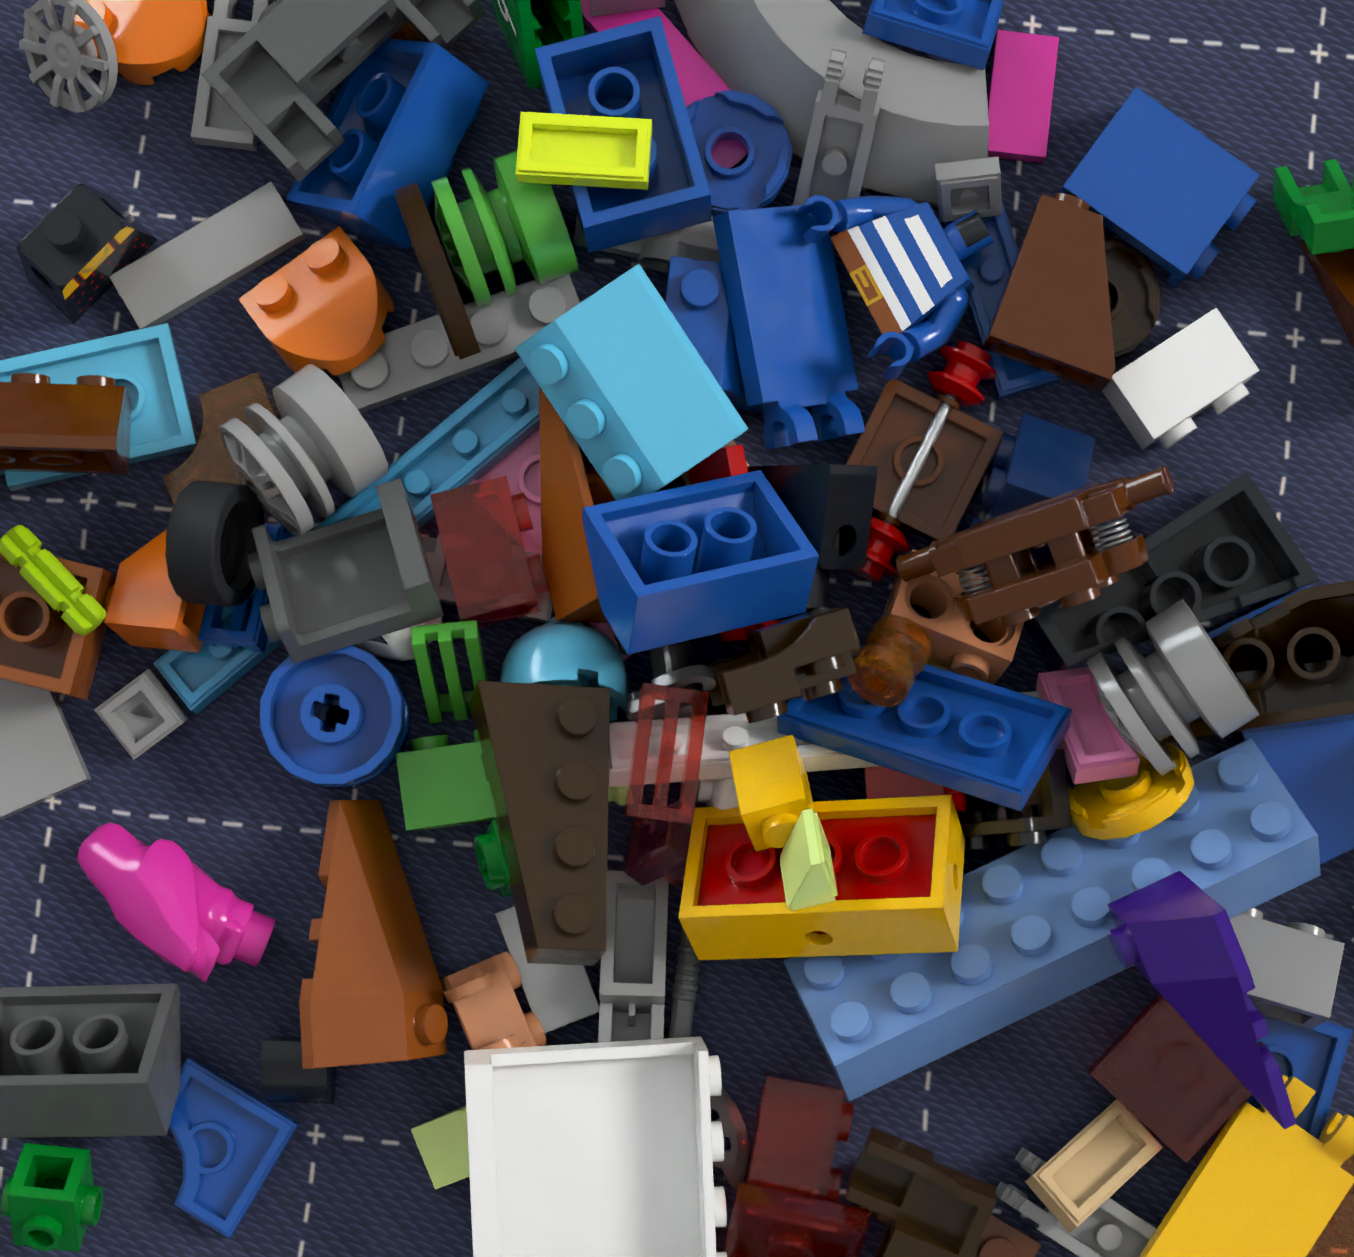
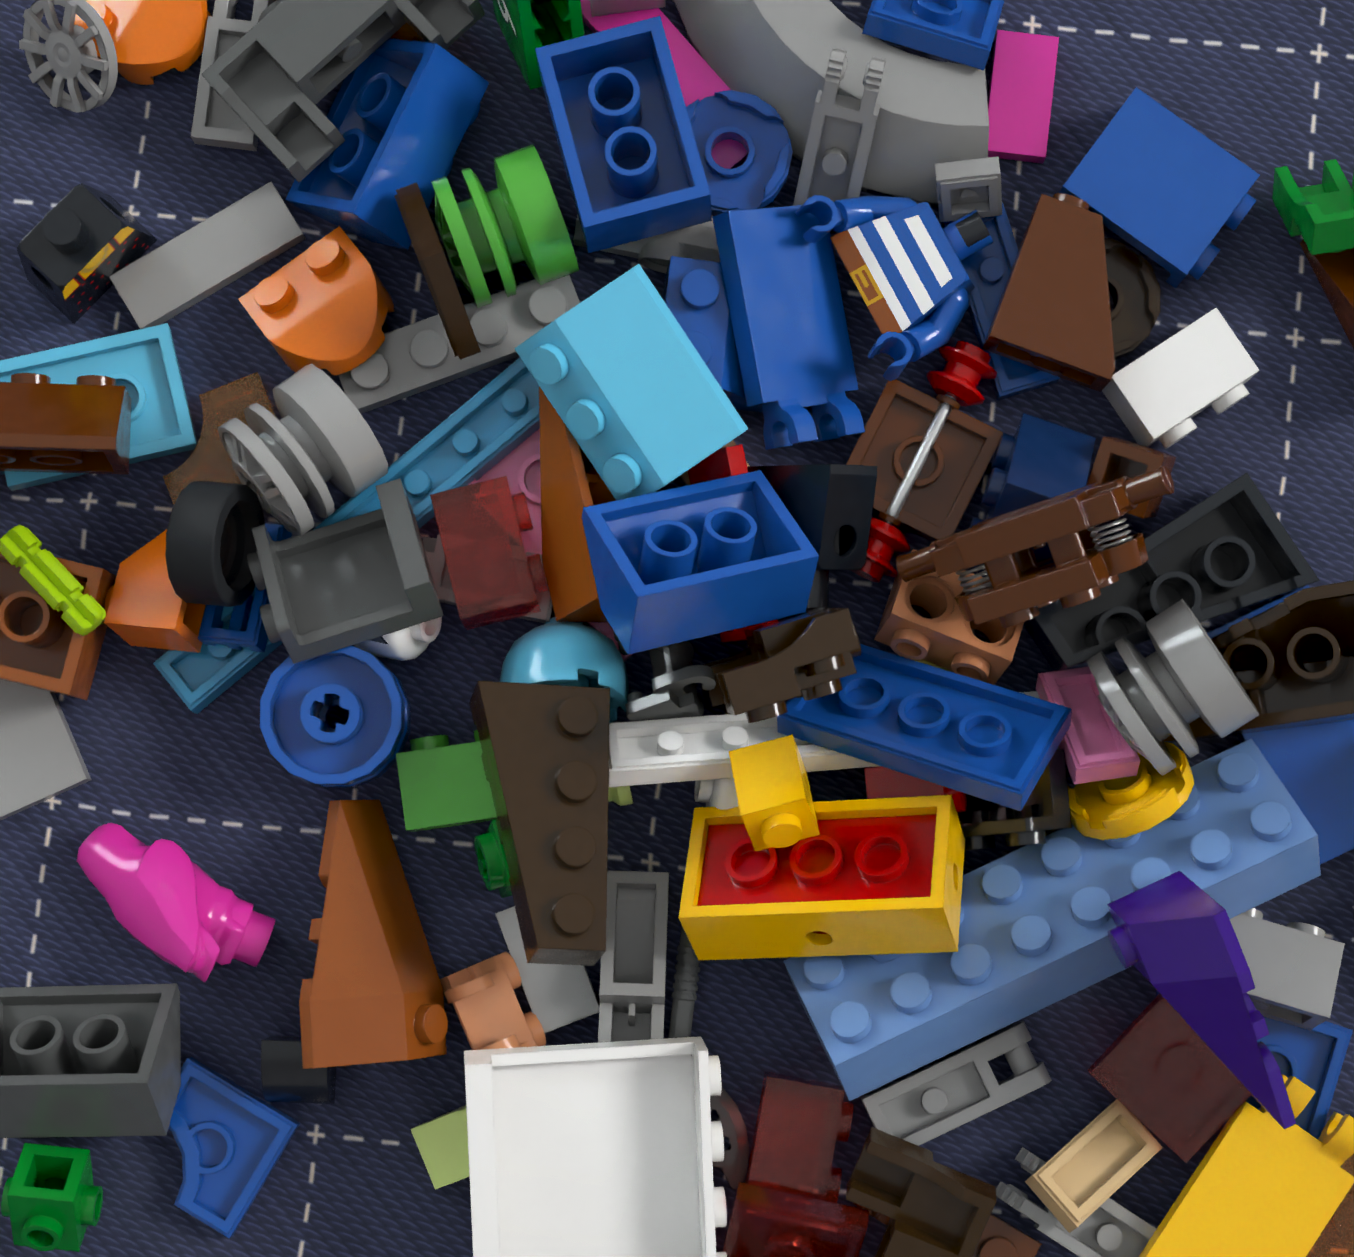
light grey tile [94,669,188,760] -> none
bright green tile [411,620,488,723] -> none
neon yellow tile [515,112,653,190] -> none
clear red tile [624,683,709,825] -> none
clear pink tile [625,800,694,887] -> none
yellowish green slope [780,808,838,910] -> none
clear orange wheel [847,615,933,707] -> none
none -> light grey plate [860,1020,1052,1146]
none -> reddish brown brick [1086,437,1176,519]

